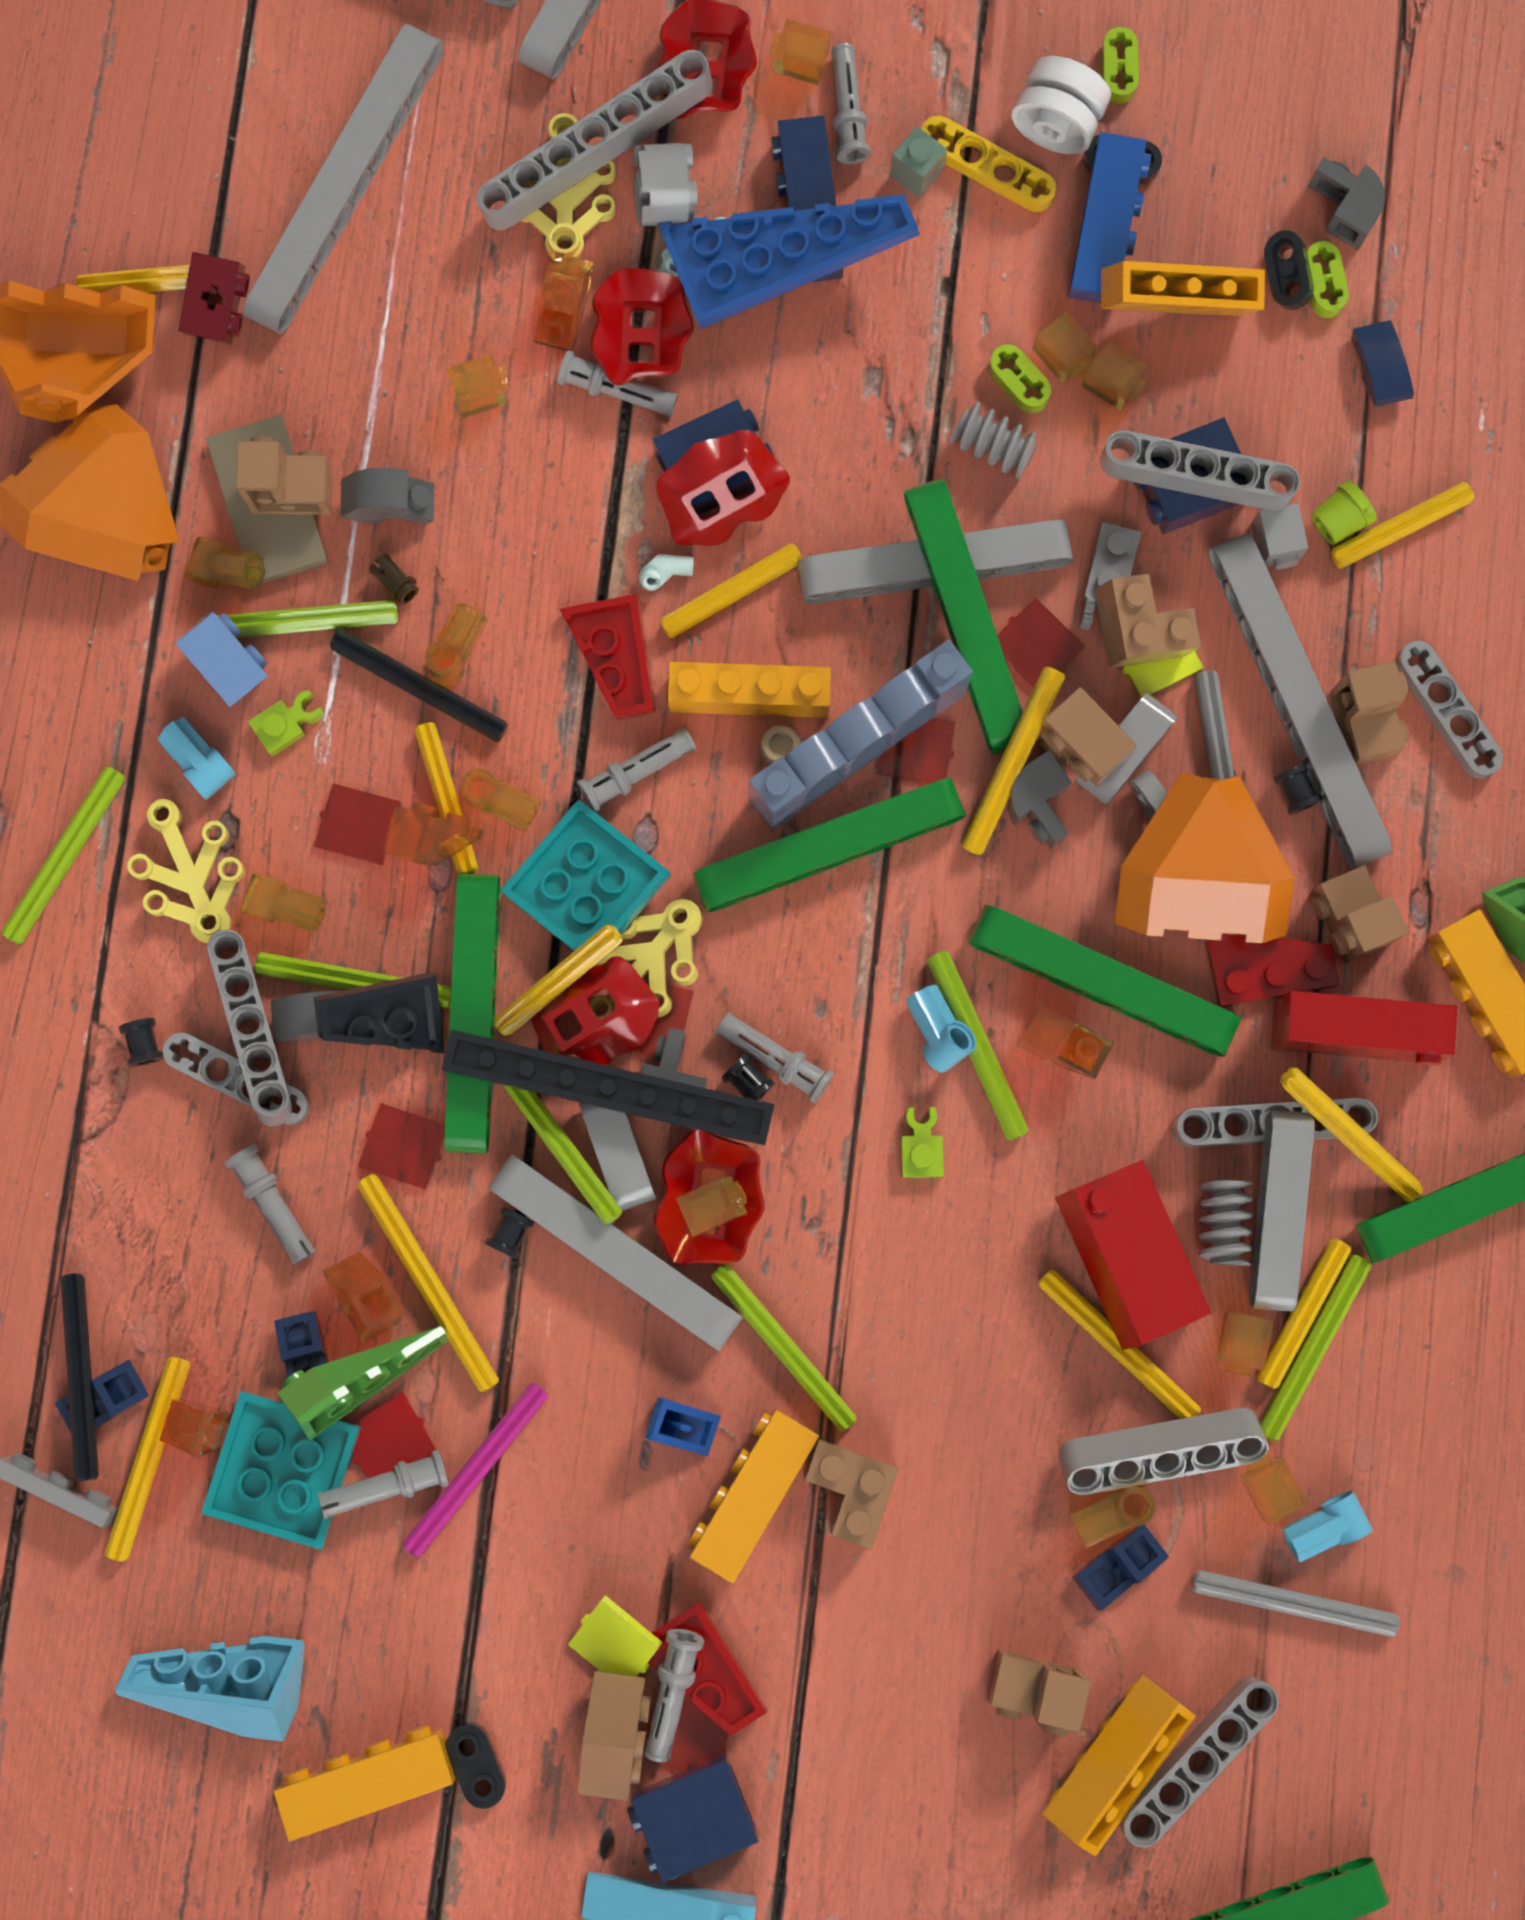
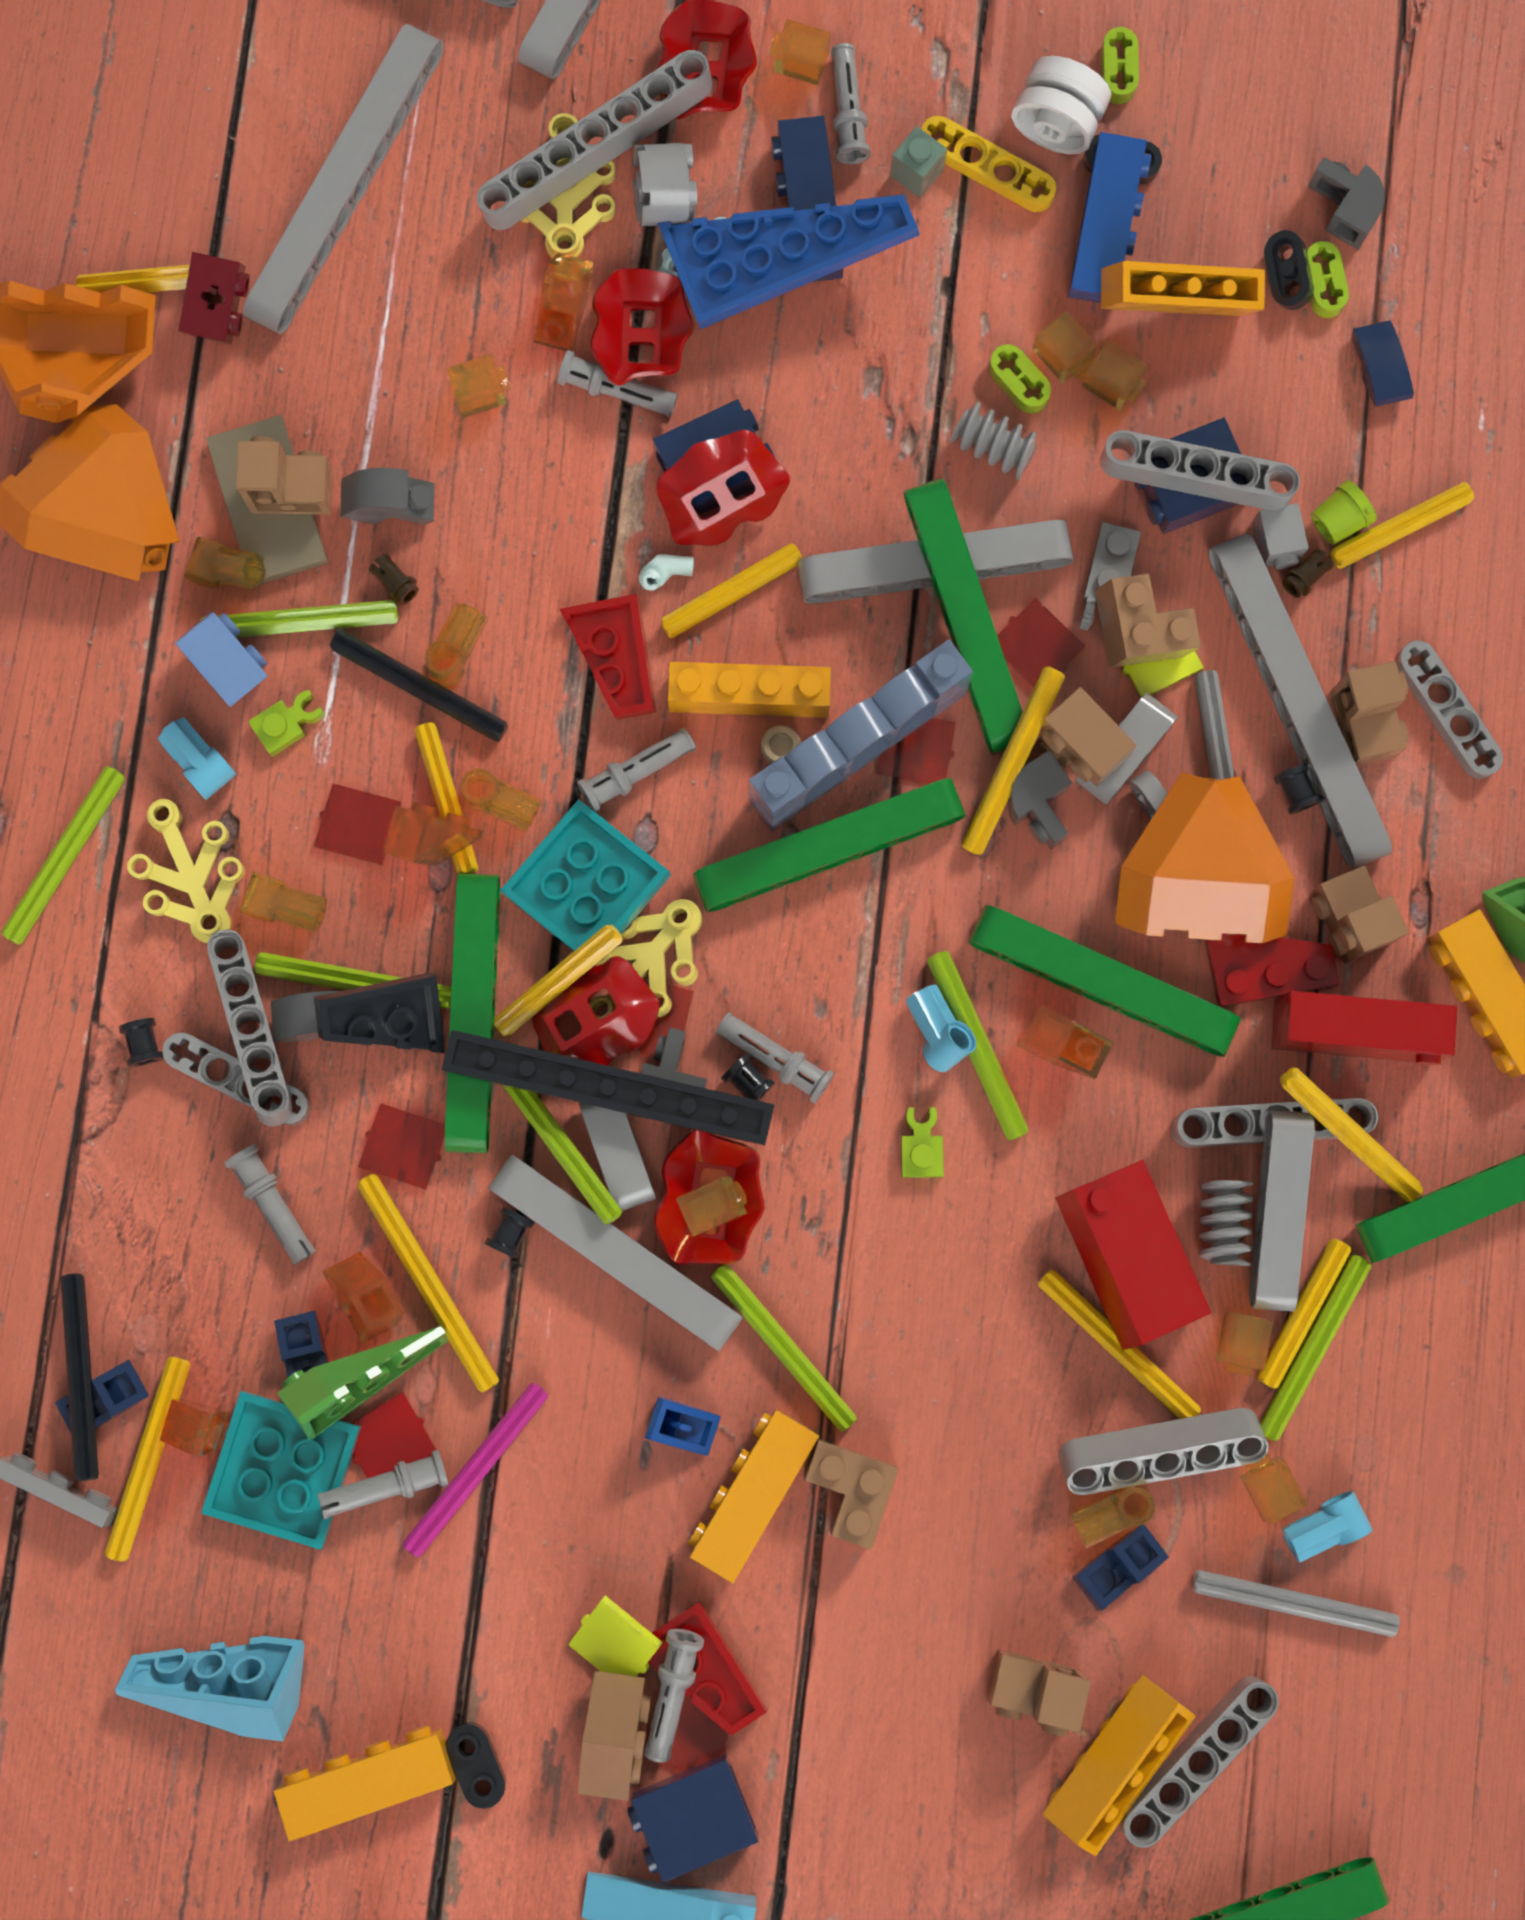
none -> dark brown pin [1282,548,1333,598]

